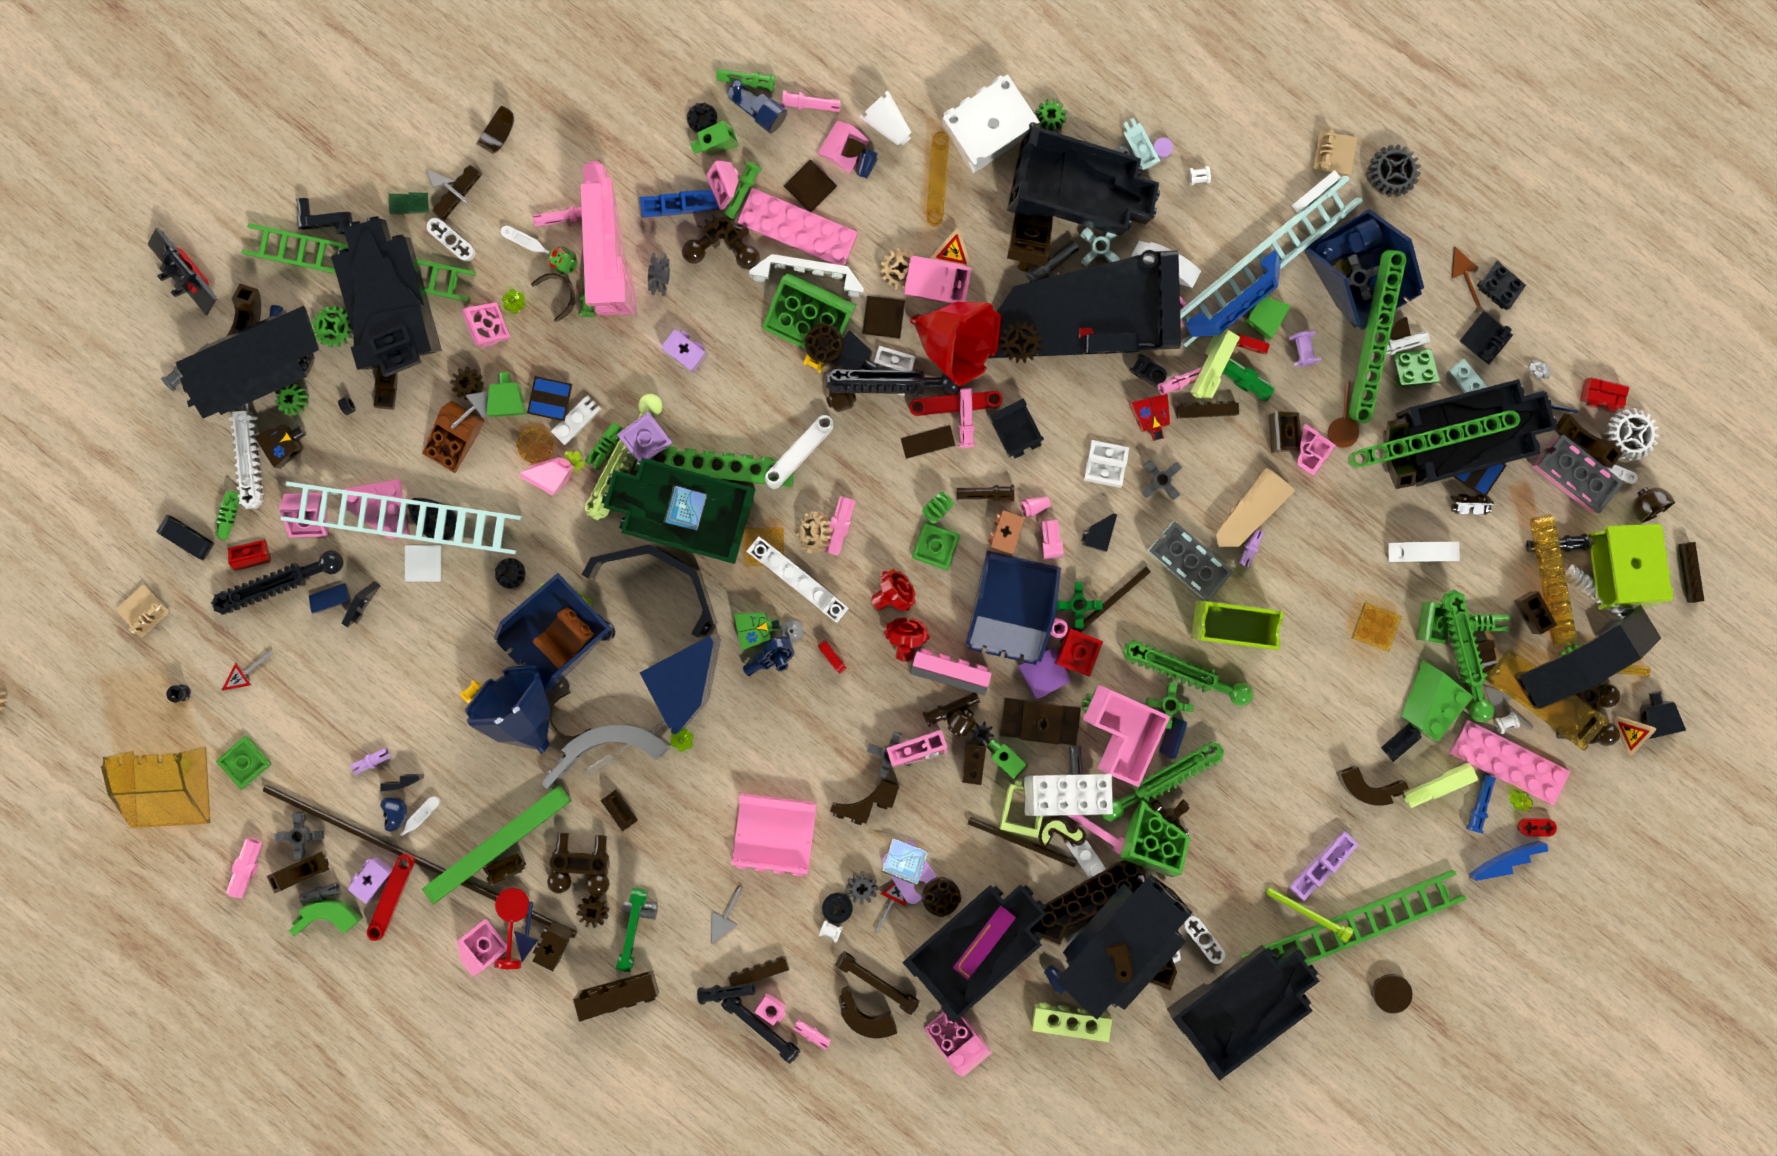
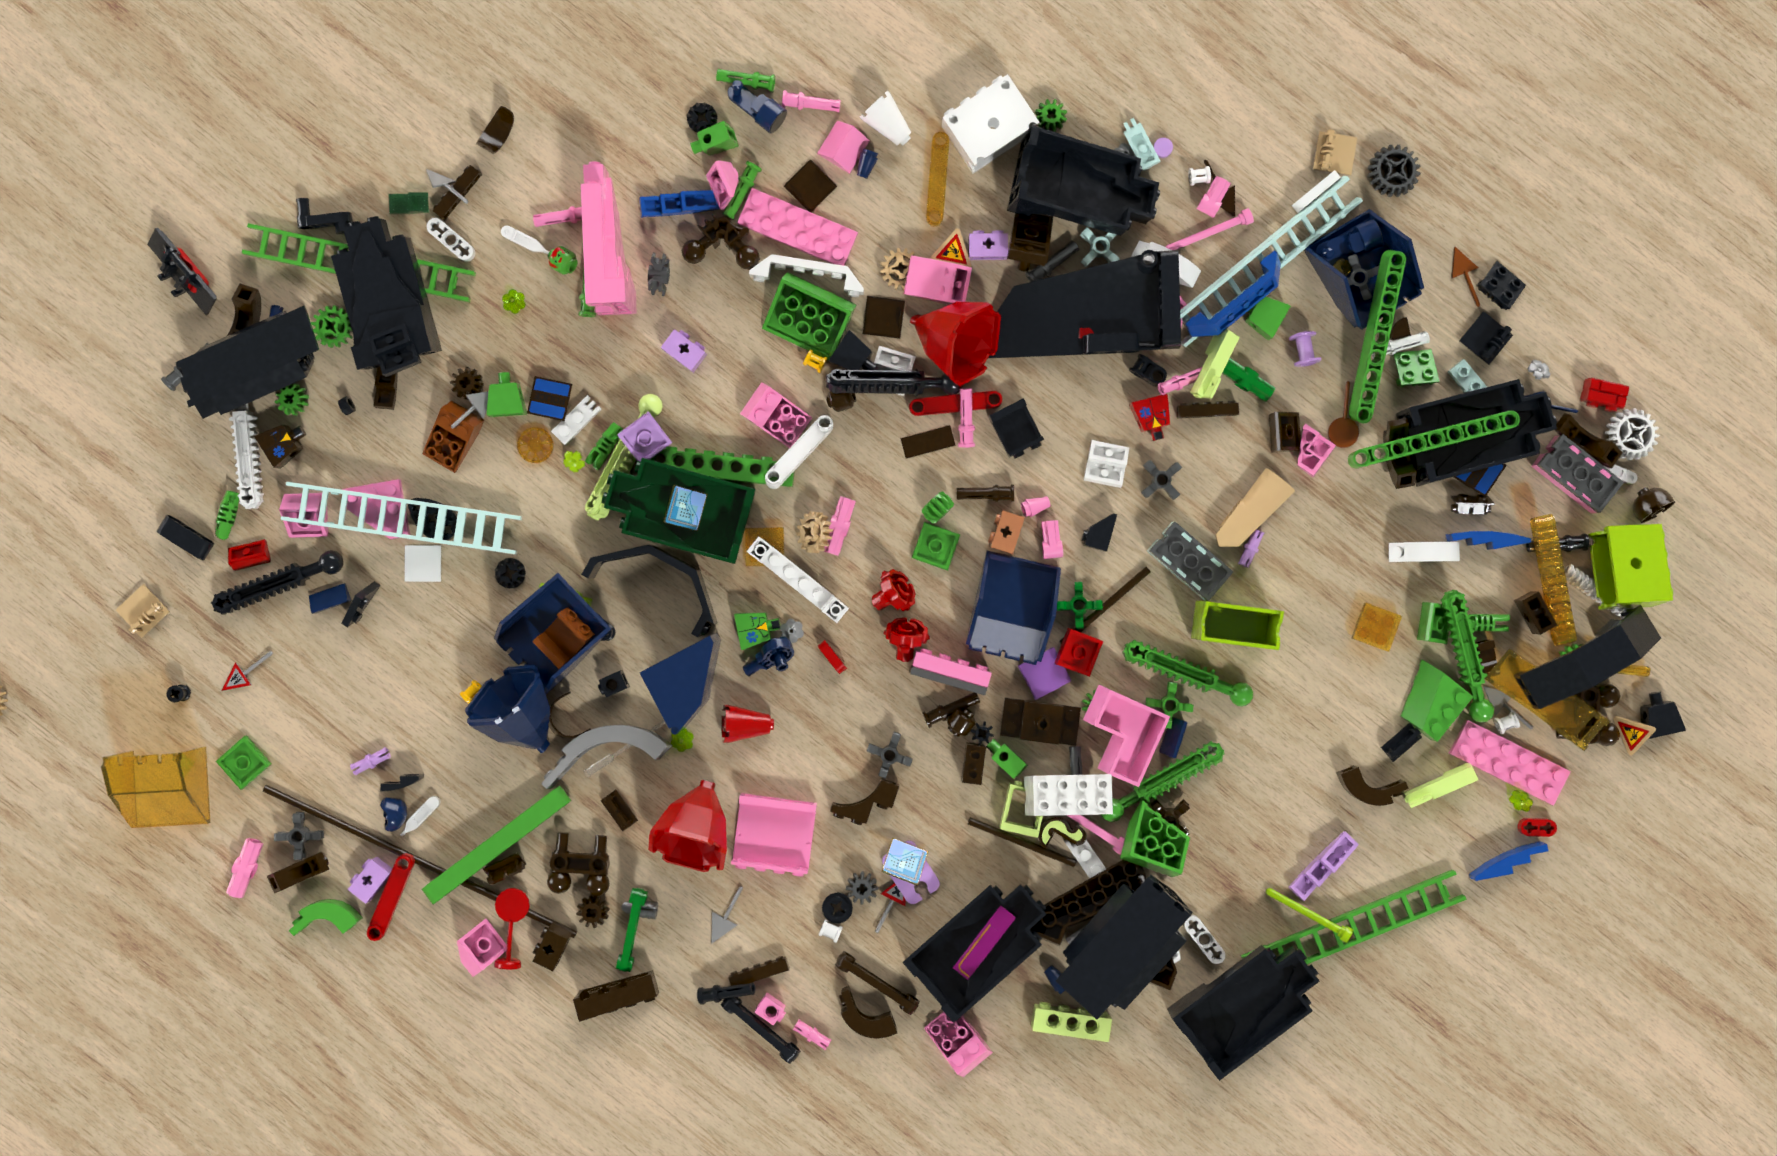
dark grey pin [299,882,341,906] -> none
bright pink piece [461,302,511,349] -> none
dark blue piece [514,901,538,962] -> none
bright pink slope [519,457,575,495] -> none
dark brown piece [531,273,576,322] -> none
dark brown tile [804,324,844,363] -> none
dark brown tile [841,137,866,158] -> none
bright pink slope [886,730,948,767] -> none
dark brown tile [922,877,961,917] -> none
dark brown gear [1001,321,1042,364] -> none
bright pink cone [1050,619,1068,638] -> none
dark brown leg [1106,942,1134,983] -> none
red beam [1236,334,1270,355] -> none
dark brown tile [1373,974,1413,1014] -> none
blue pin [1466,774,1496,834] -> none
dark brown piece [1678,542,1705,603] -> none
none -> black brick [598,670,630,698]
none -> red piece [648,780,727,872]
none -> red cone [721,705,774,743]
none -> bright pink slope [740,382,812,448]
none -> lavender brick [969,230,1008,260]
none -> bright pink piece [1165,208,1254,250]
none -> bright pink piece [1197,176,1231,218]
none -> dark brown piece [1204,160,1235,217]
none -> blue slope [1445,531,1532,550]

